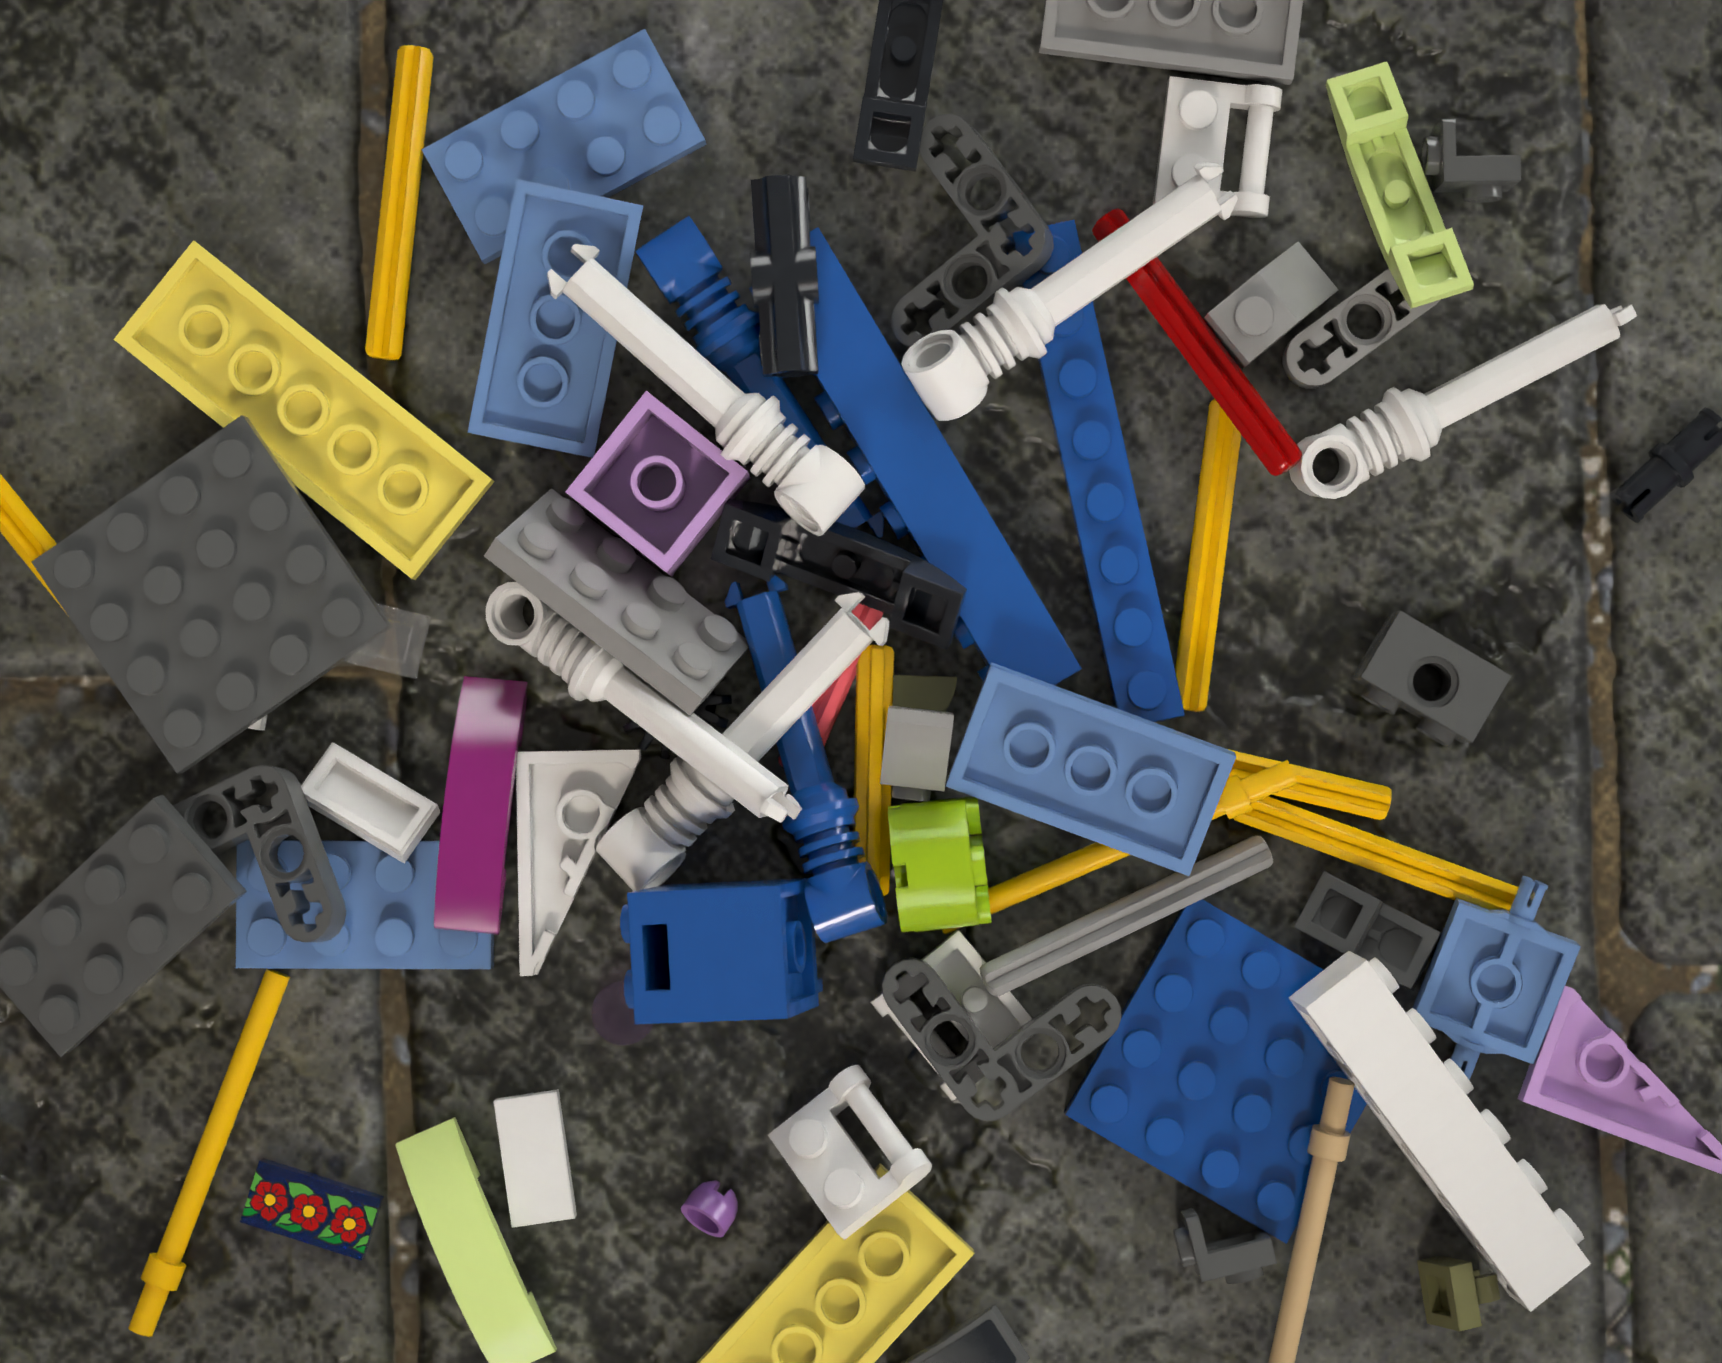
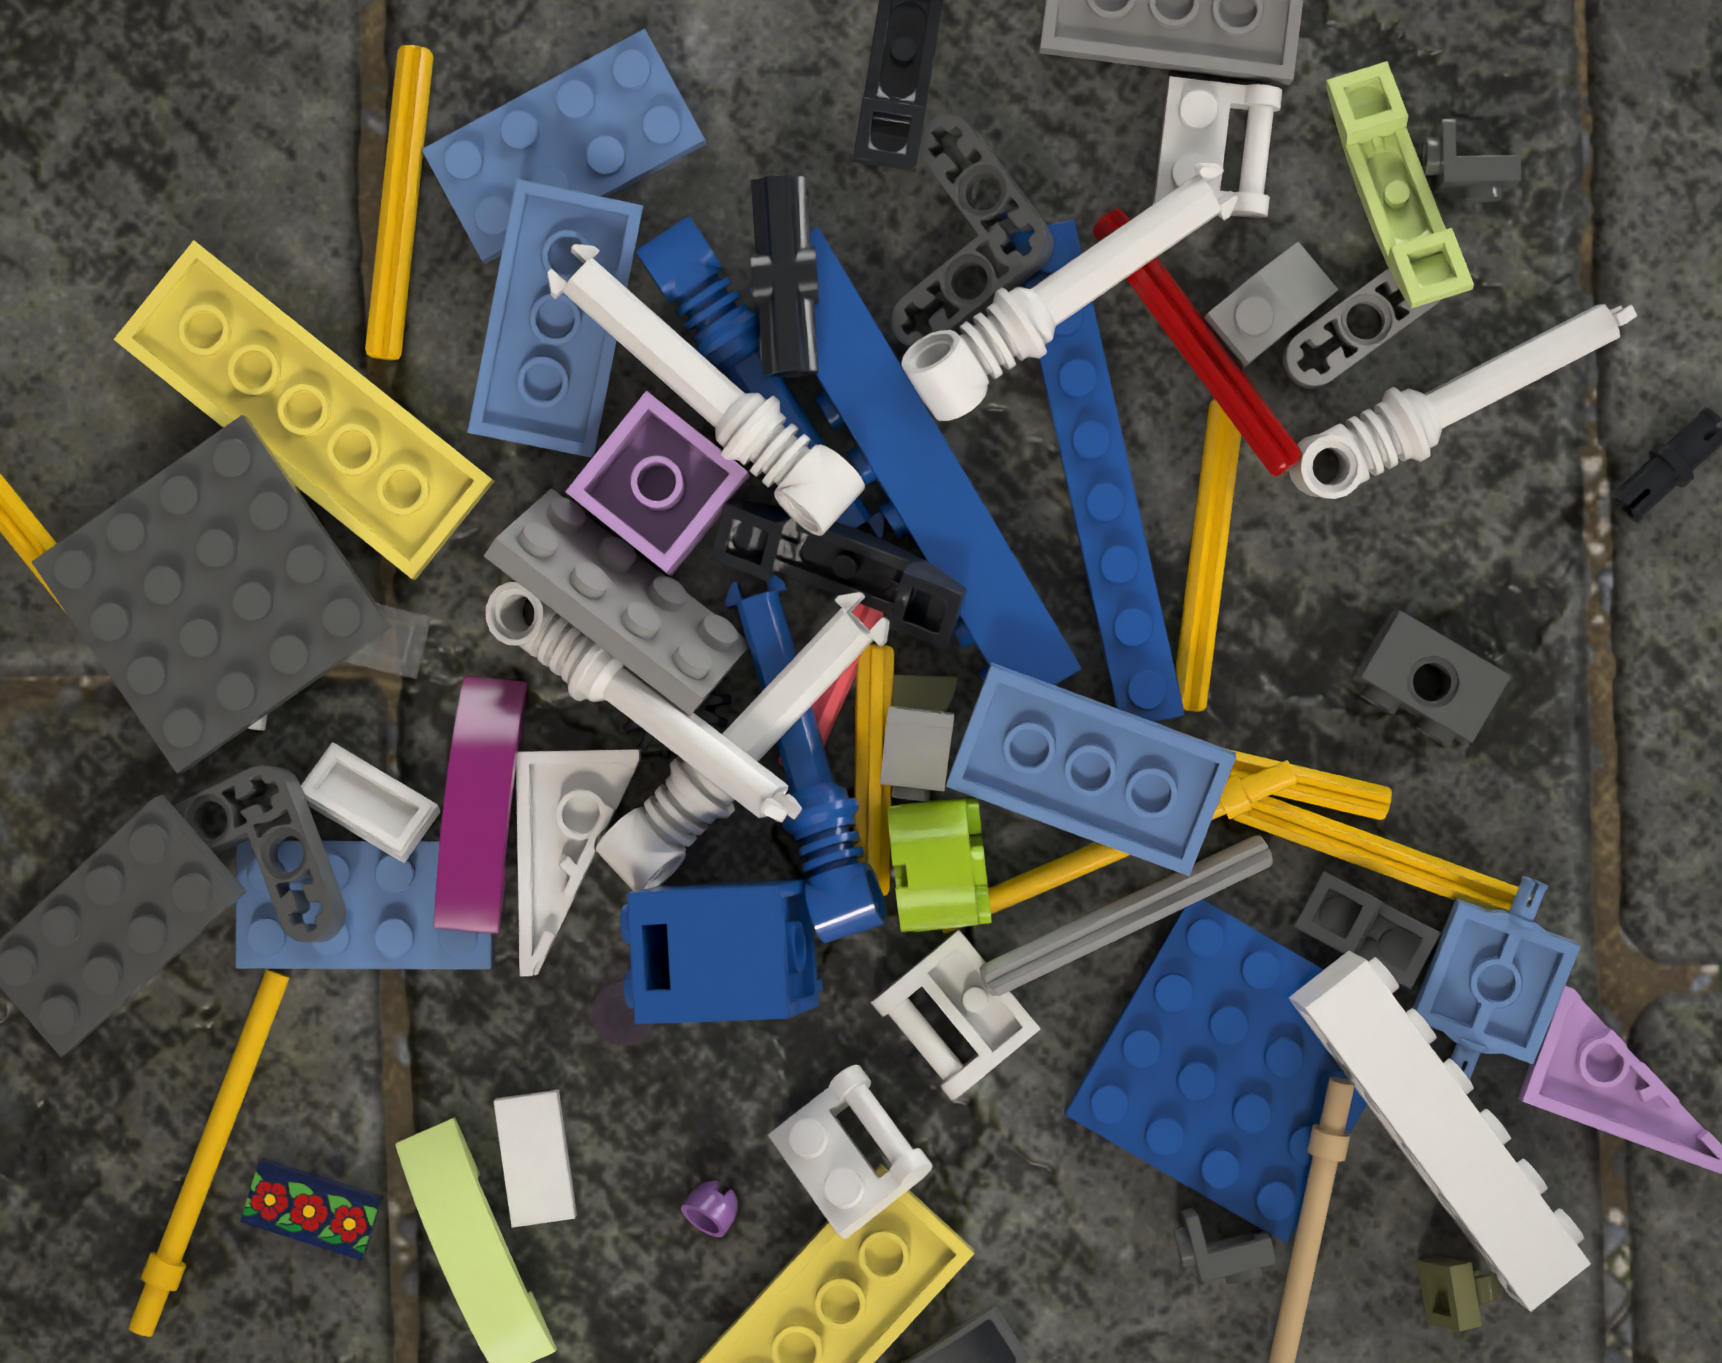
dark grey beam [882,957,1121,1121] -> none

